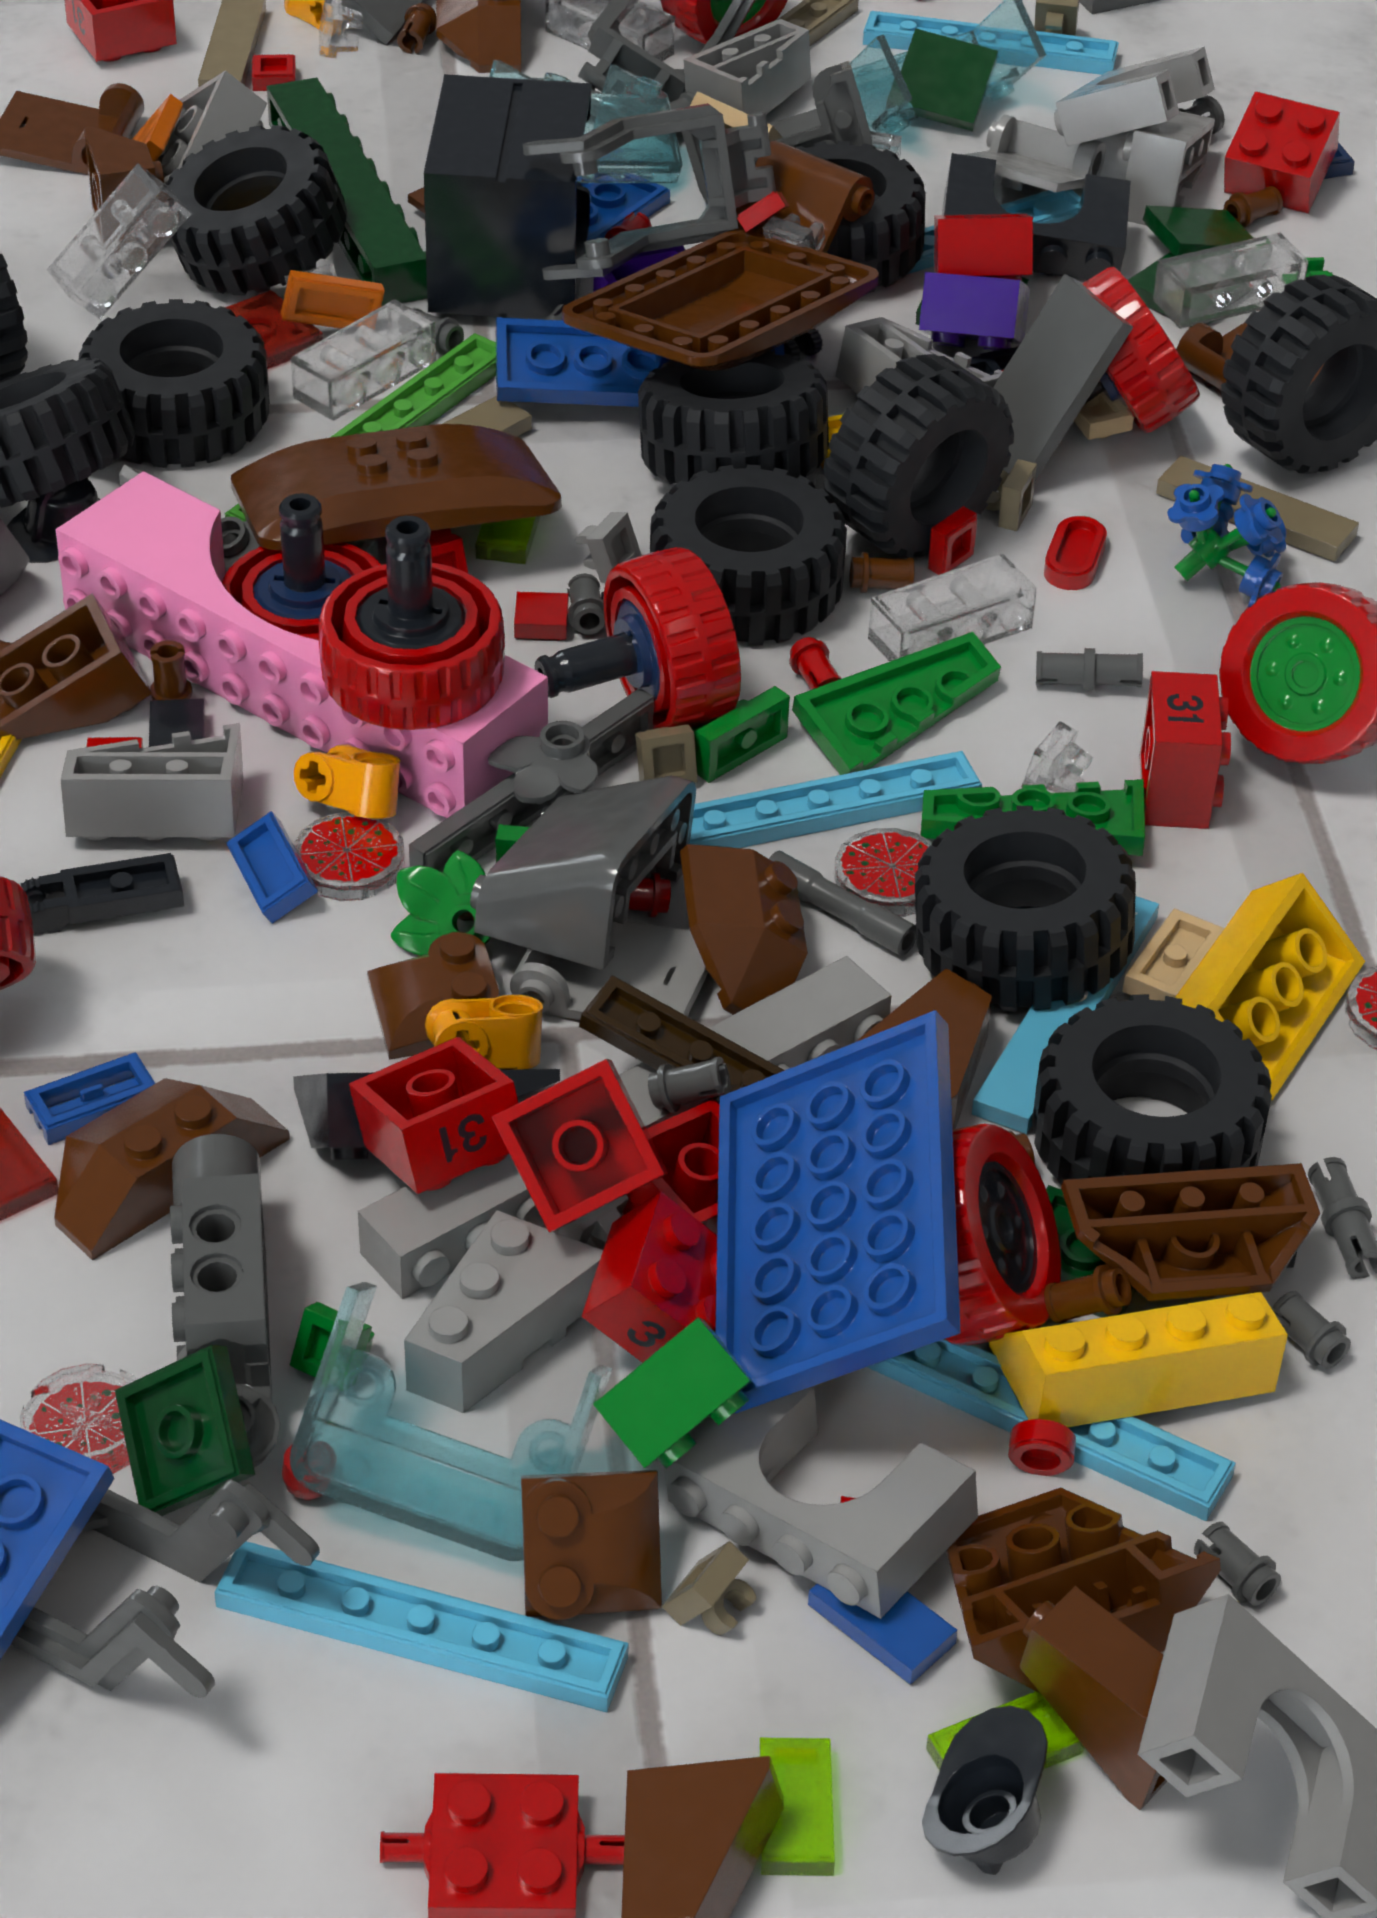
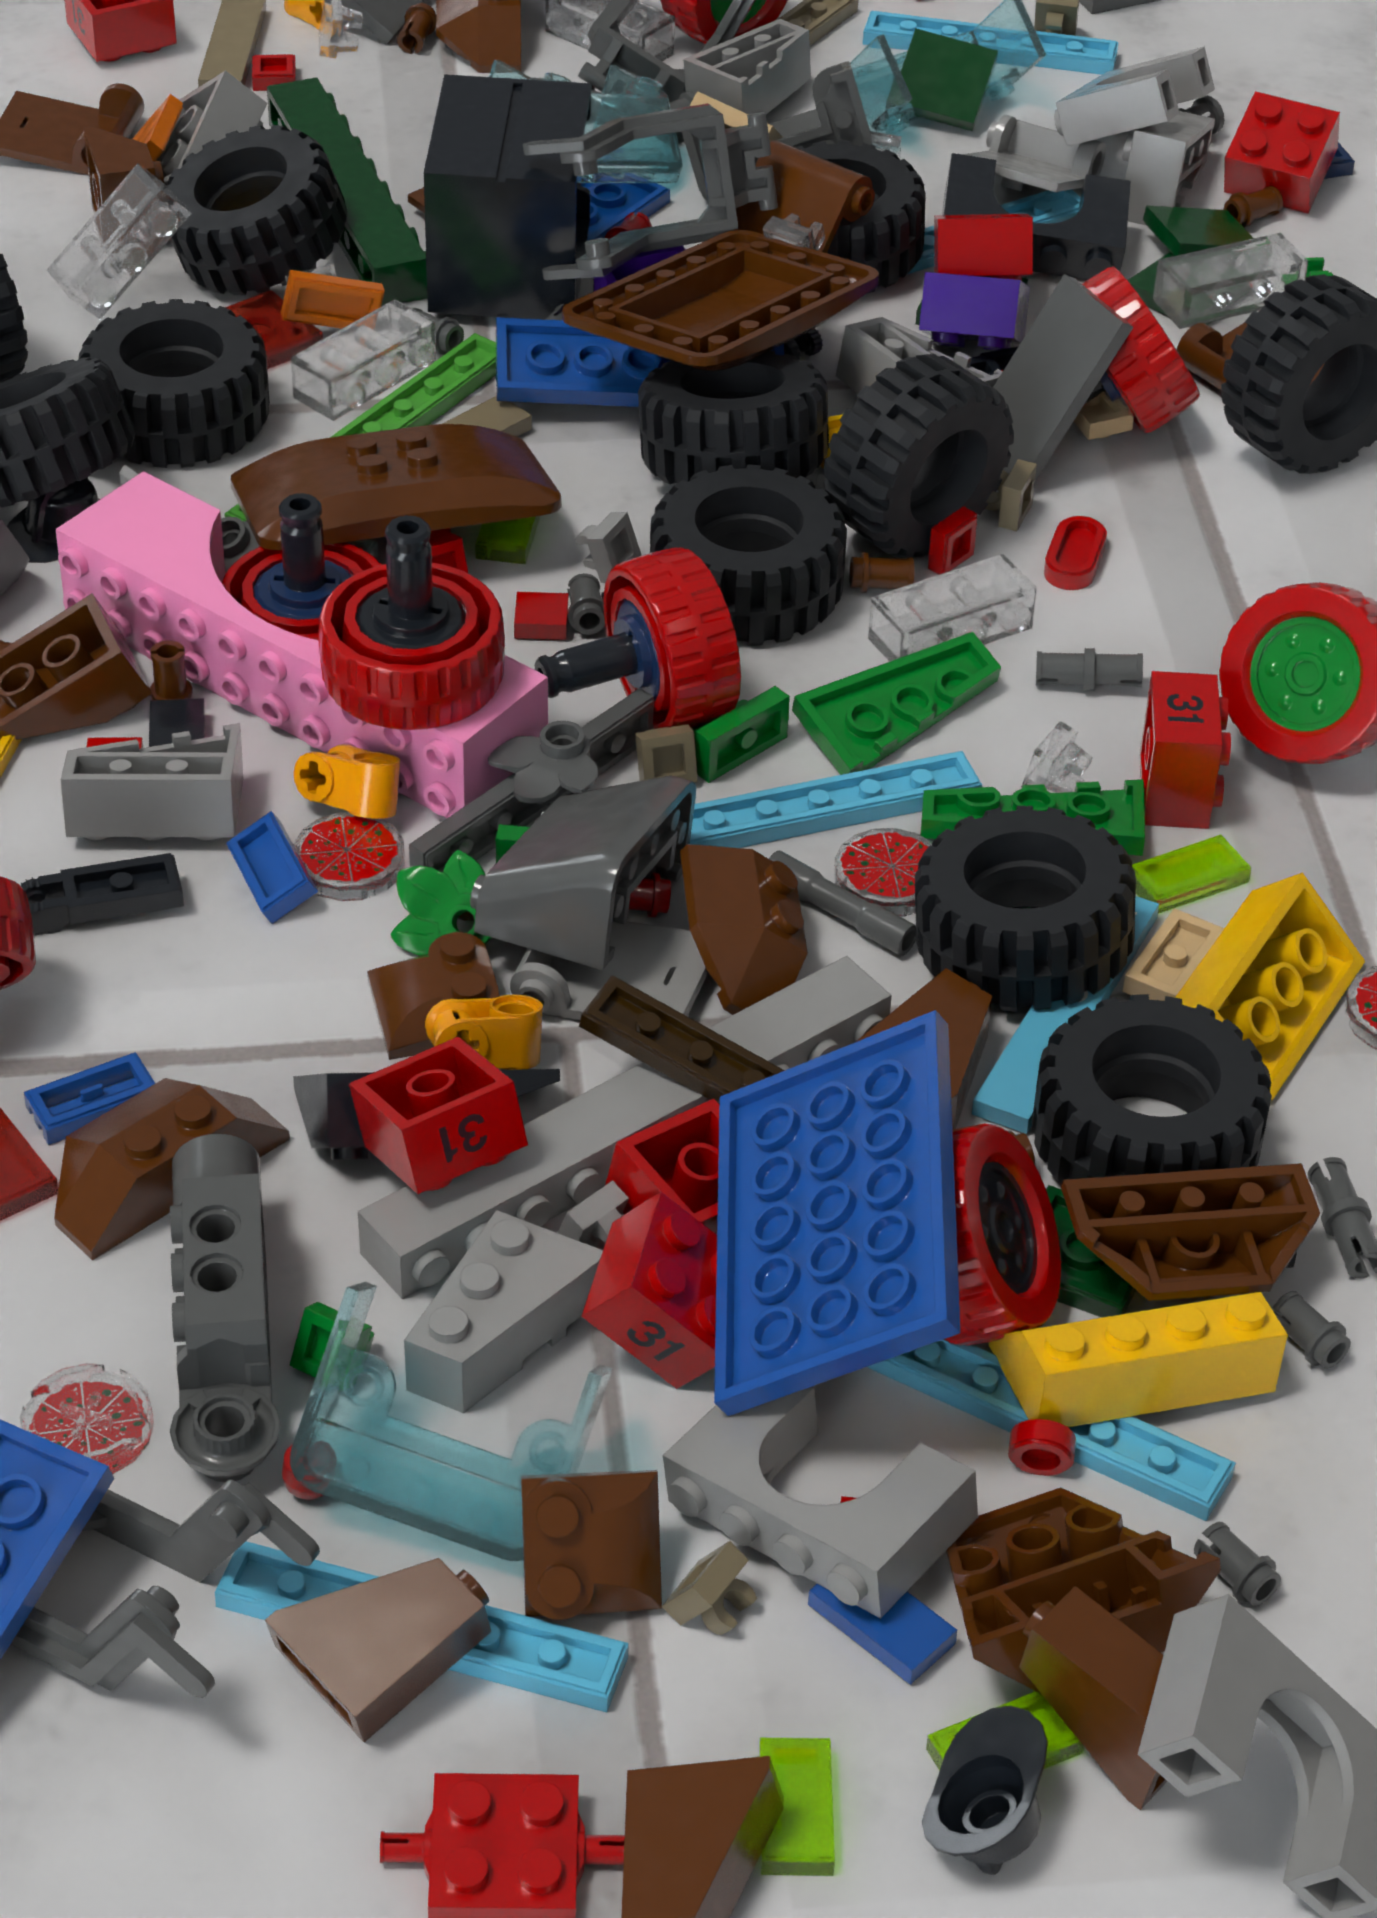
dark green tile [114,1345,256,1516] -> none
red brick [491,1059,668,1232] -> none
green slope [593,1317,752,1469] -> none
dark grey pin [648,1057,731,1113] -> none
red tile [737,191,790,232] -> none
red pin [789,637,842,690] -> none
reddish brown pin [1044,1264,1132,1324] -> none
dark tan tile [1156,455,1359,562] -> none
blue plant [1167,464,1286,607] -> none
none -> slope [265,1558,491,1742]
none -> clear neon green tile [1132,834,1252,914]

